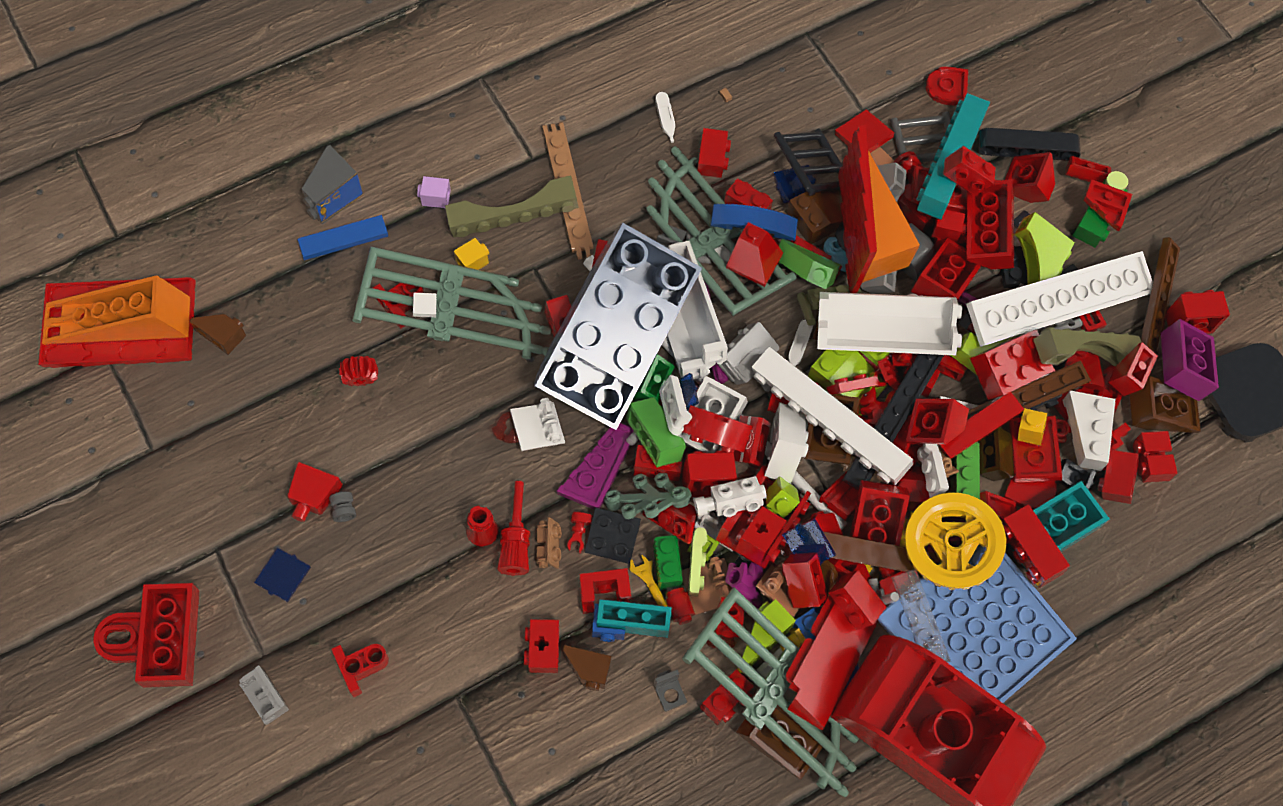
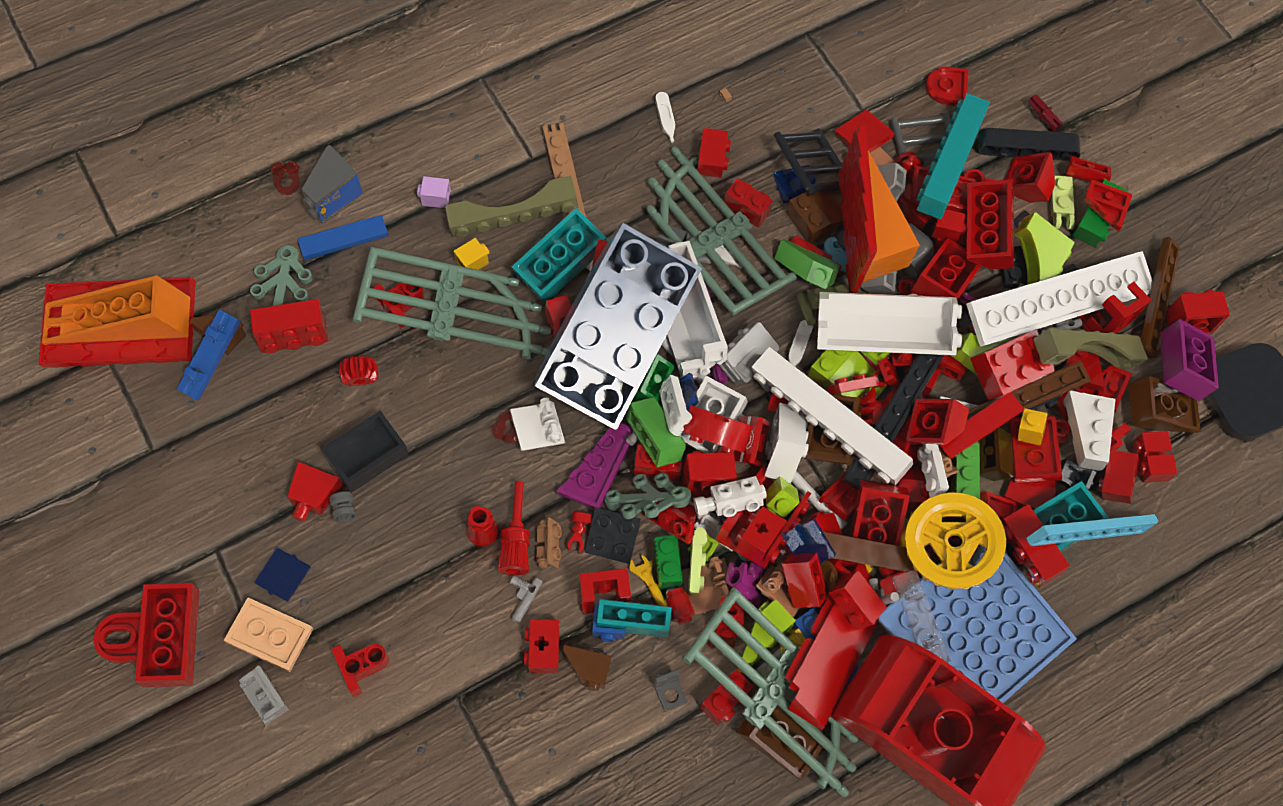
white tile [413,293,436,317] -> none
blue slope [710,204,798,241] -> none
red slope [726,222,783,287] -> none
red brick [943,146,996,196] -> none
yellowish green tile [1105,171,1128,191] -> none
red slope [1108,342,1158,396] -> none
none -> blue hinge [177,309,241,400]
none -> light nougat plate [224,598,313,672]
none -> sand green plant [250,245,313,306]
none -> red brick [250,299,329,354]
none -> clear red piece [271,161,300,196]
none -> black piece [321,410,409,493]
none -> light grey hose [510,575,543,623]
none -> teal brick [512,208,607,304]
none -> red hinge [898,278,916,295]
none -> medium azure tile [1026,514,1158,546]
none -> dark red axle [1028,94,1063,132]
none -> yellowish green hinge [1050,176,1075,230]
none -> red panel [1085,281,1152,334]

